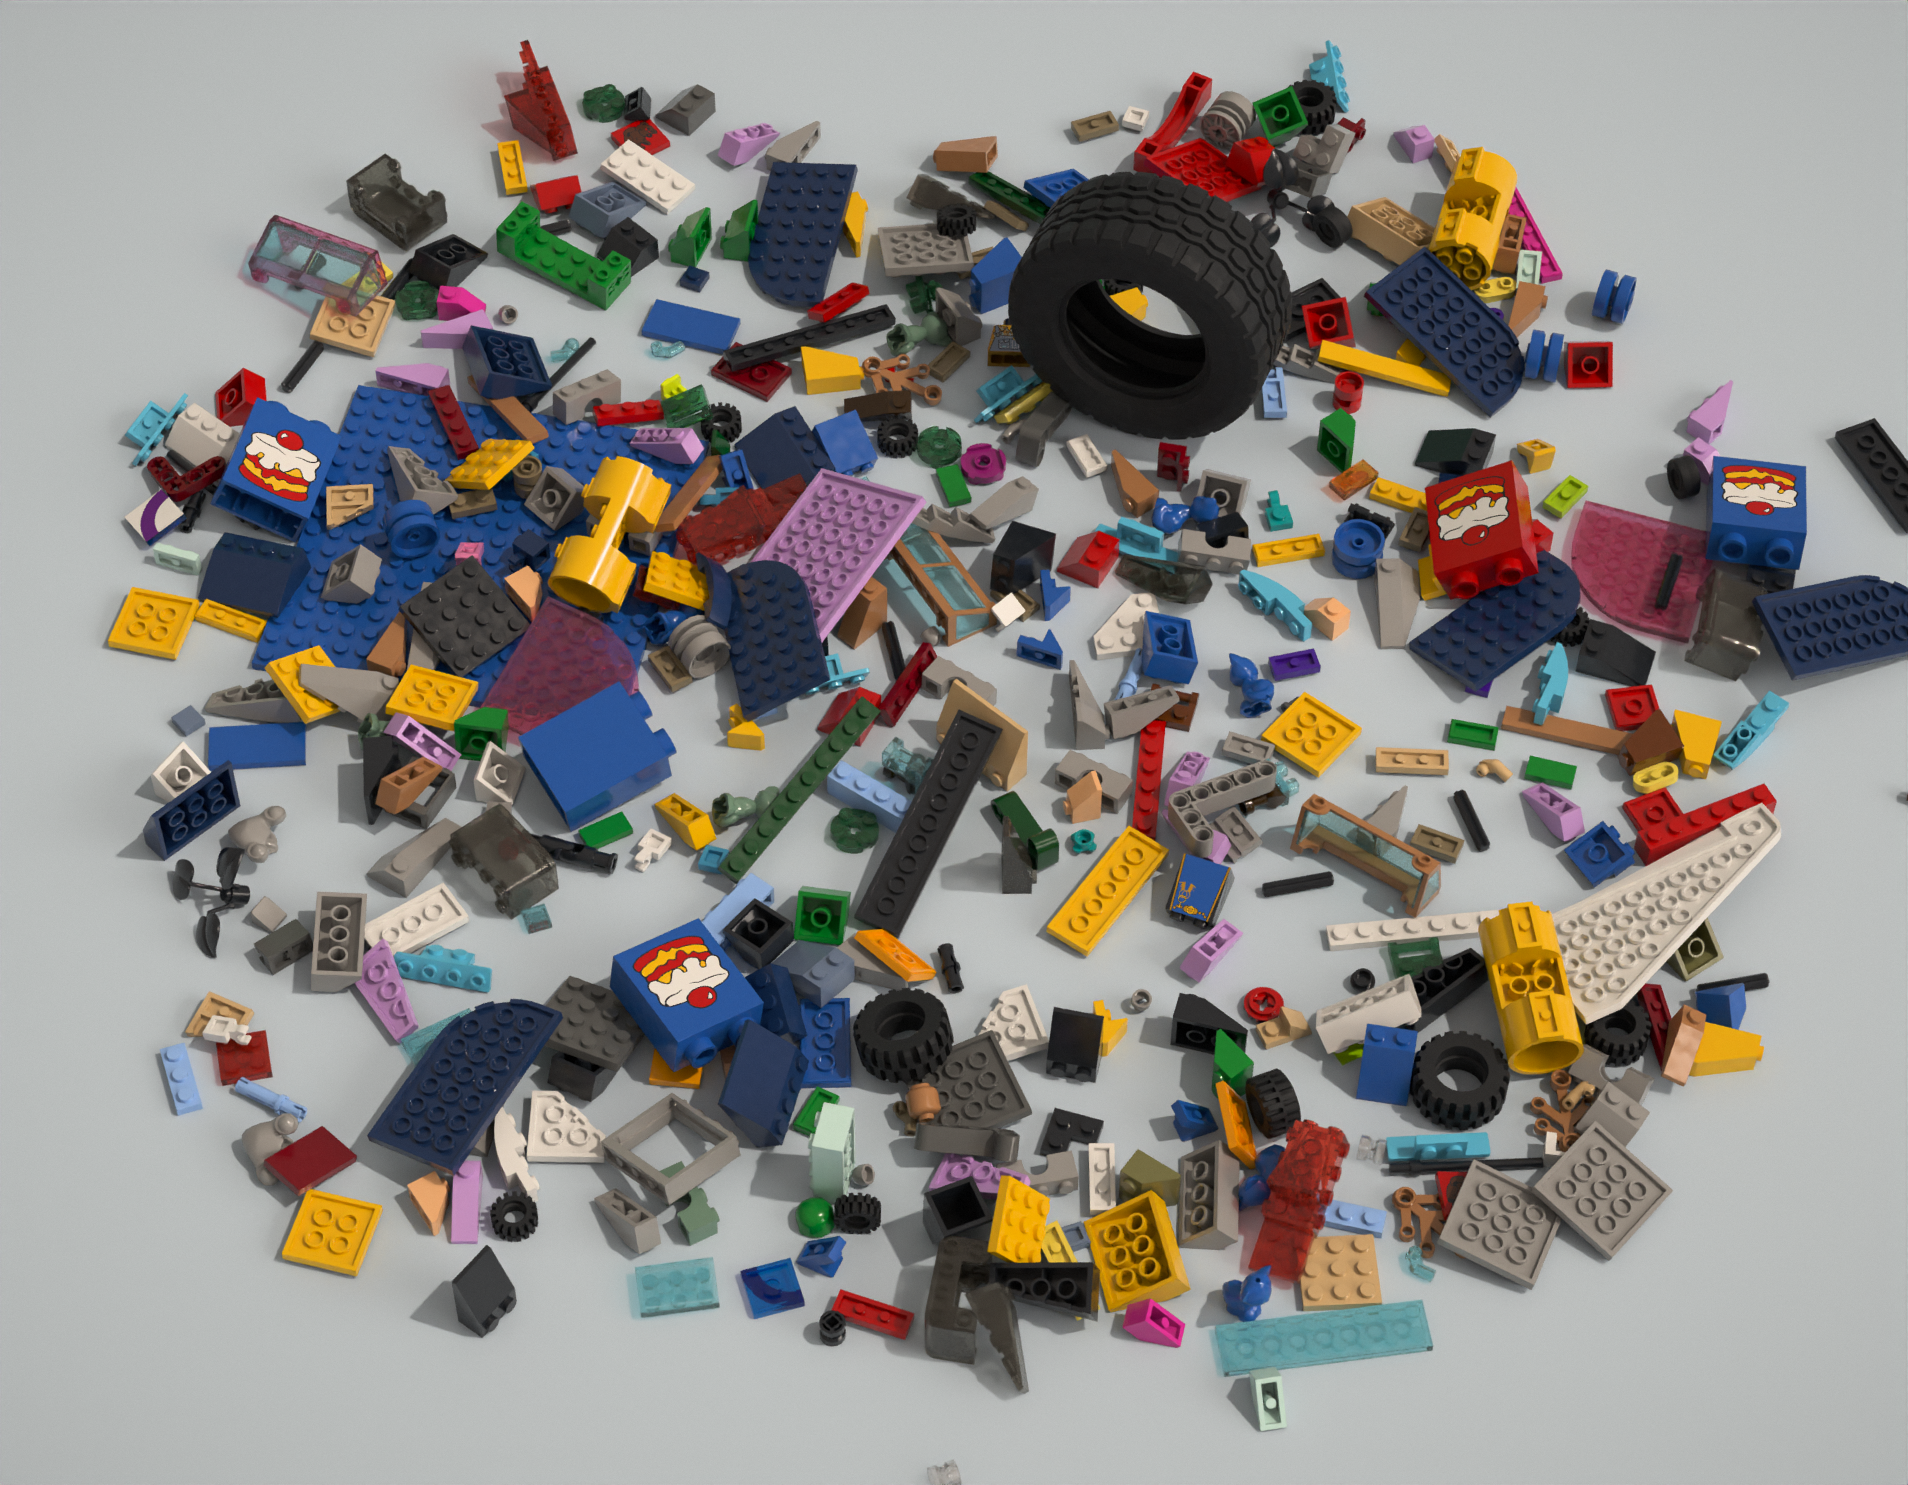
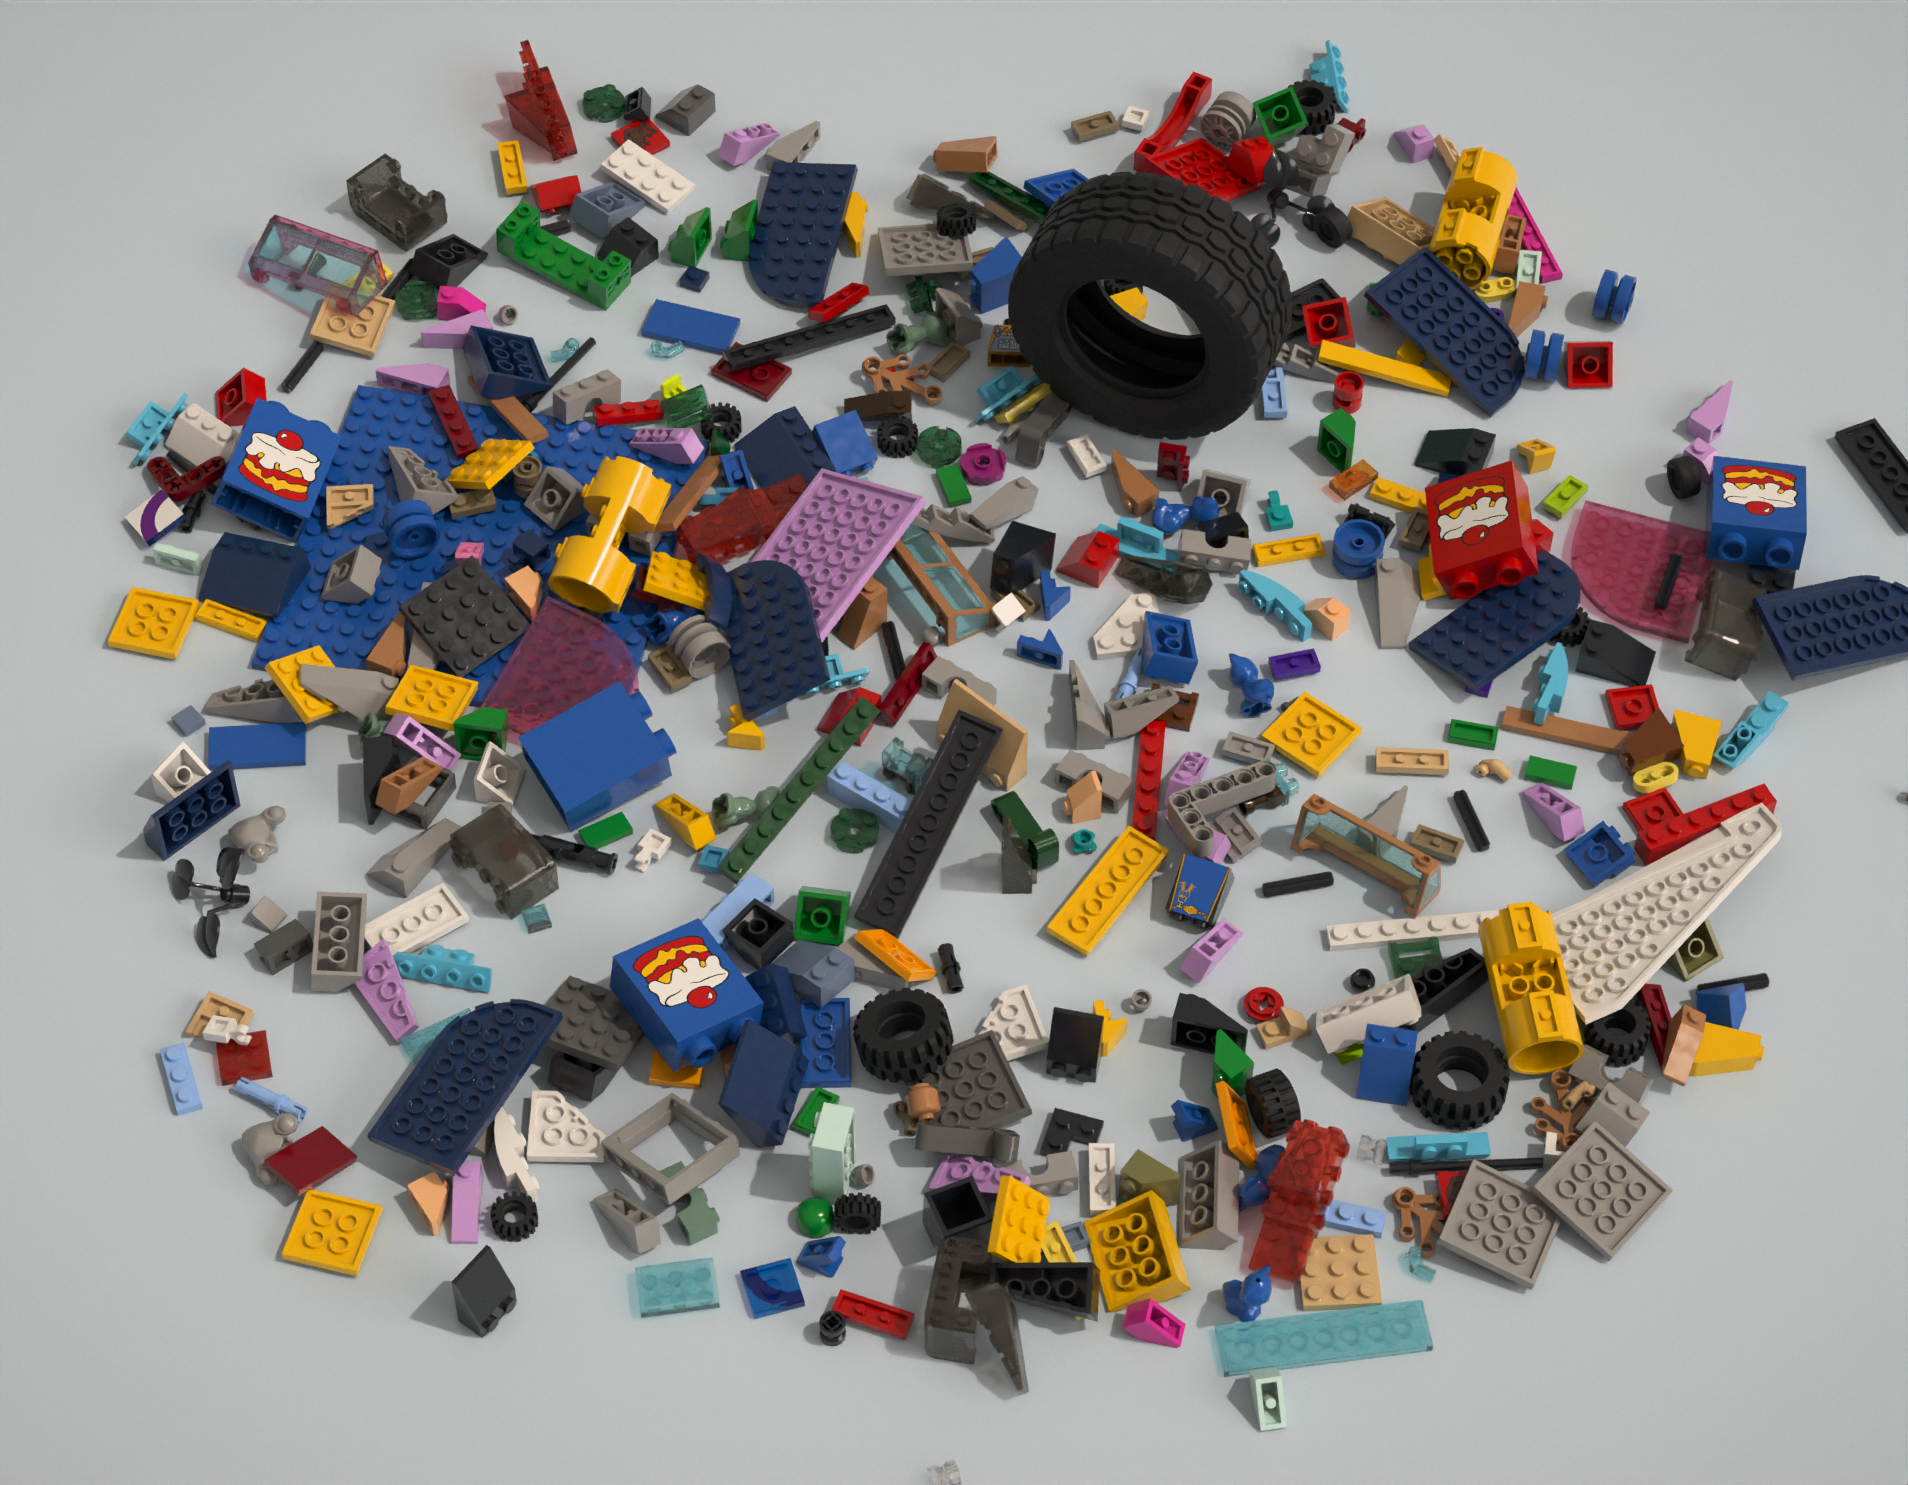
yellow slope [801,346,864,395] -> none

